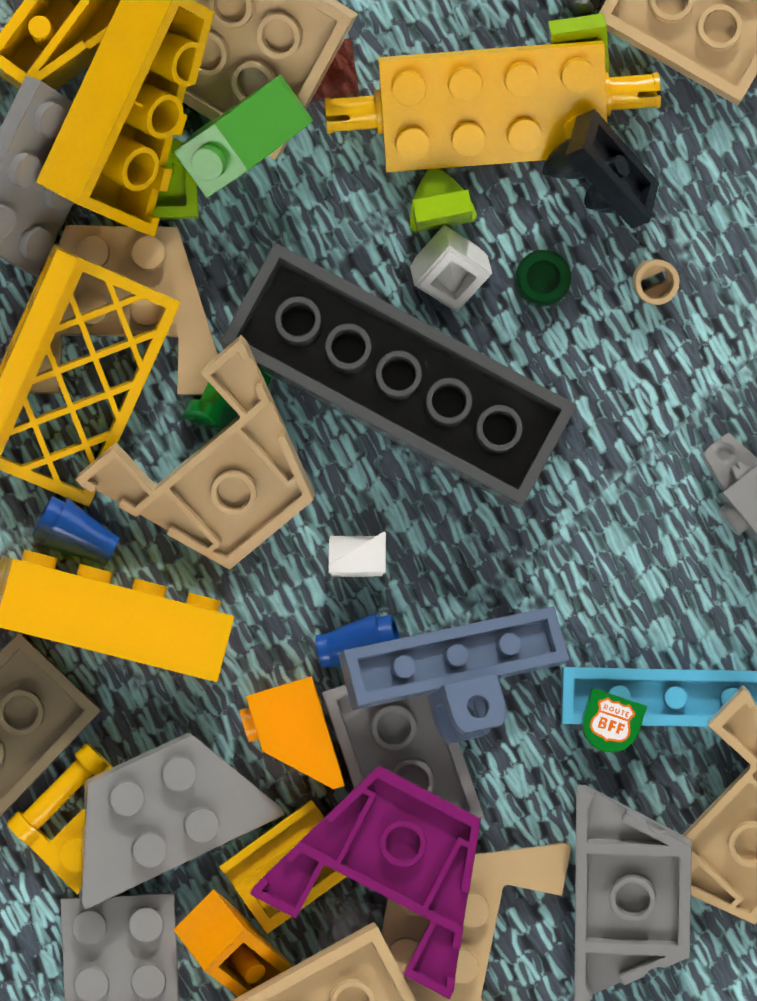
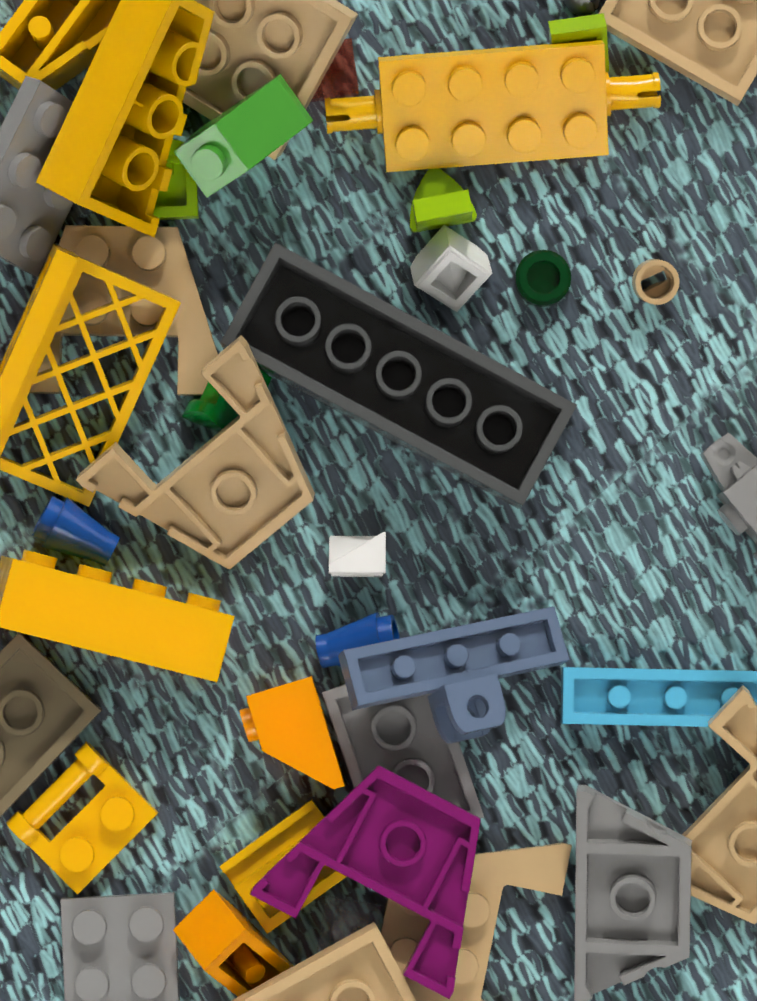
light grey wing [79,732,284,910] -> none
black tile [542,109,659,229] -> none
tile [581,688,647,753] -> none

